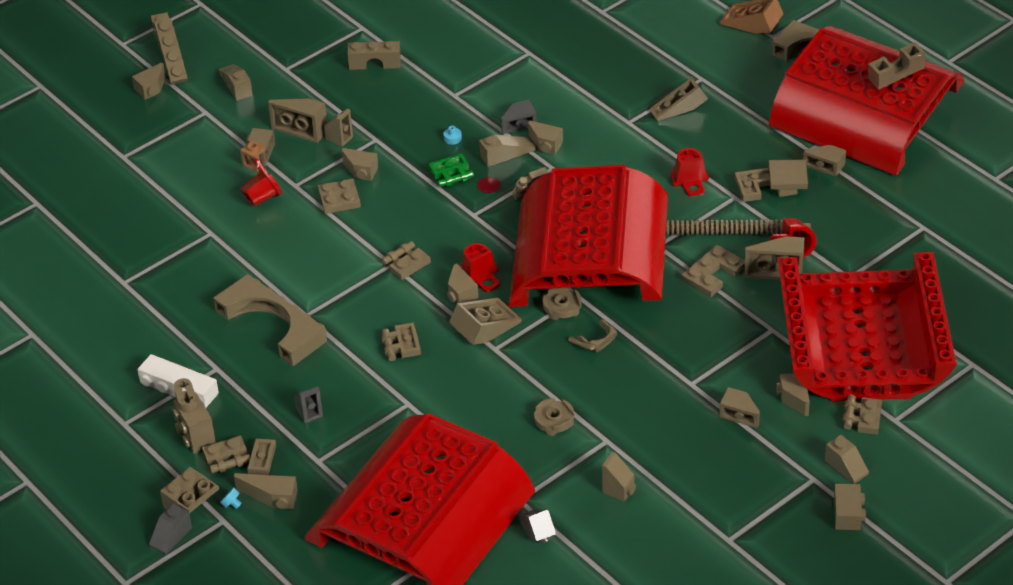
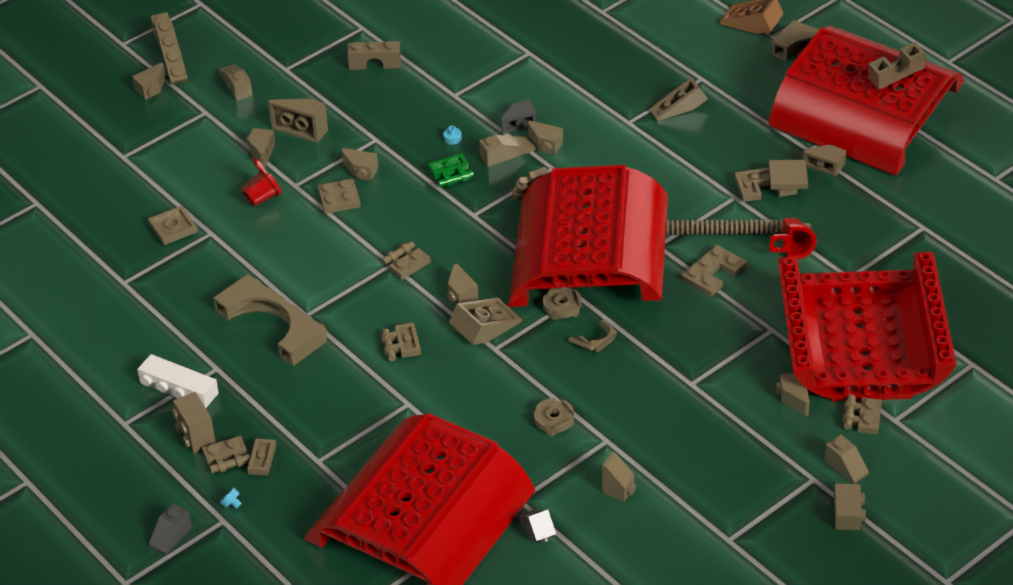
dark tan slope [160,467,219,513] -> none
dark tan beam [174,378,197,412] -> none
dark tan slope [234,473,298,509] -> none
medium nougat bracket [240,141,265,173] -> none
dark grey slope [293,386,323,423] -> none
dark tan slope [324,109,353,147] -> none
red container [460,243,500,292] -> none
dark red sticker [477,177,501,193] -> none
red container [671,148,709,196] -> none
dark tan slope [719,387,760,428] -> none
dark tan slope [744,236,804,280] -> none
none -> dark tan plate [148,205,198,245]

